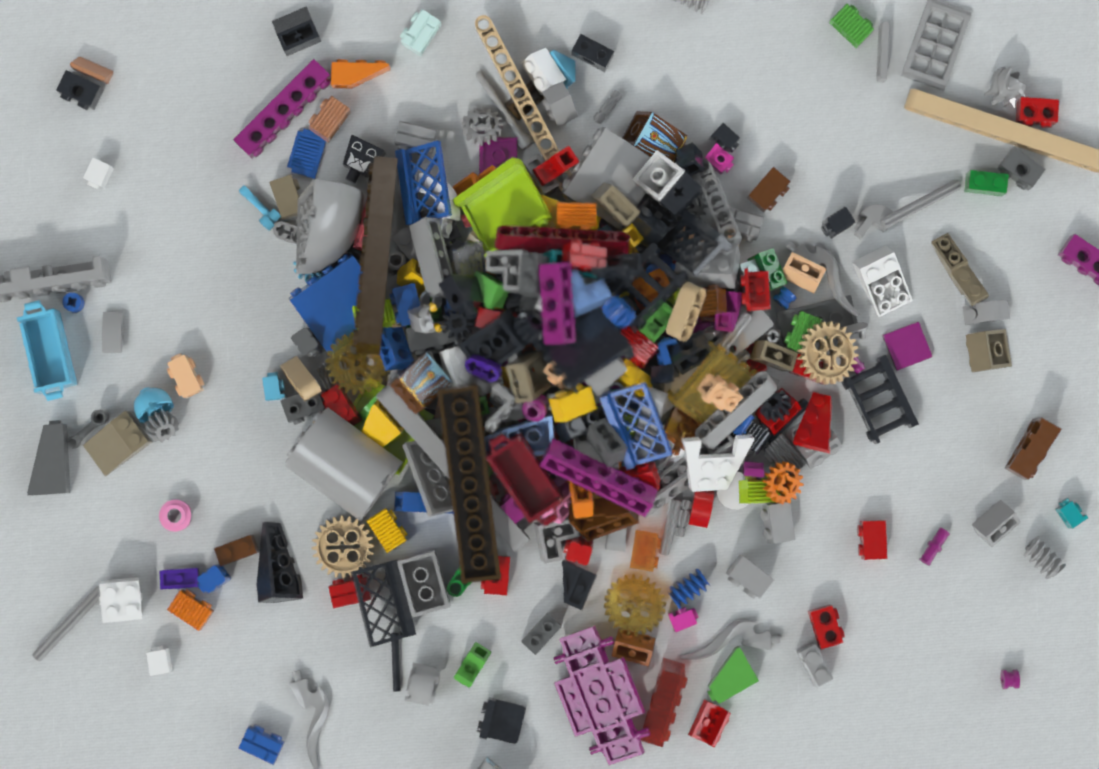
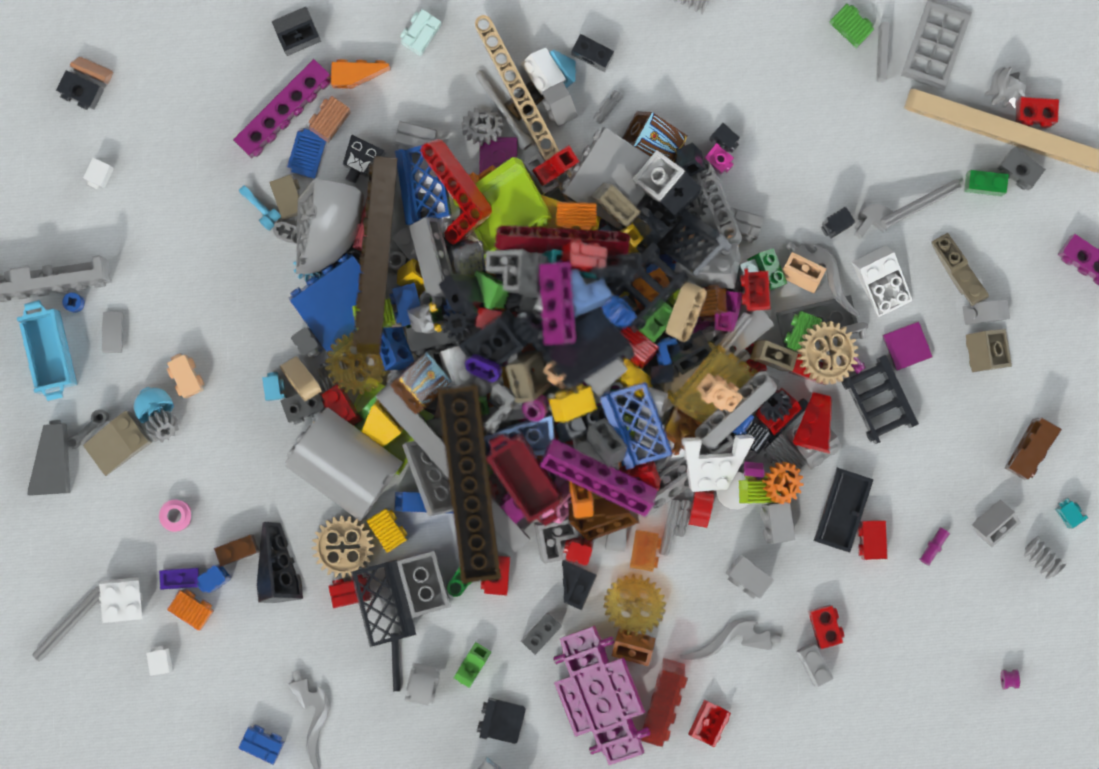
dark pink brick [667,607,699,632] -> none
blue piece [668,569,711,609] -> none
bright green slope [707,646,759,704] -> none
reddish brown brick [747,167,791,213] -> none
light grey pin [759,328,781,345] -> none
blue wheel [773,286,797,310] -> none
none -> red beam [421,139,492,244]
none -> black container [813,467,874,553]

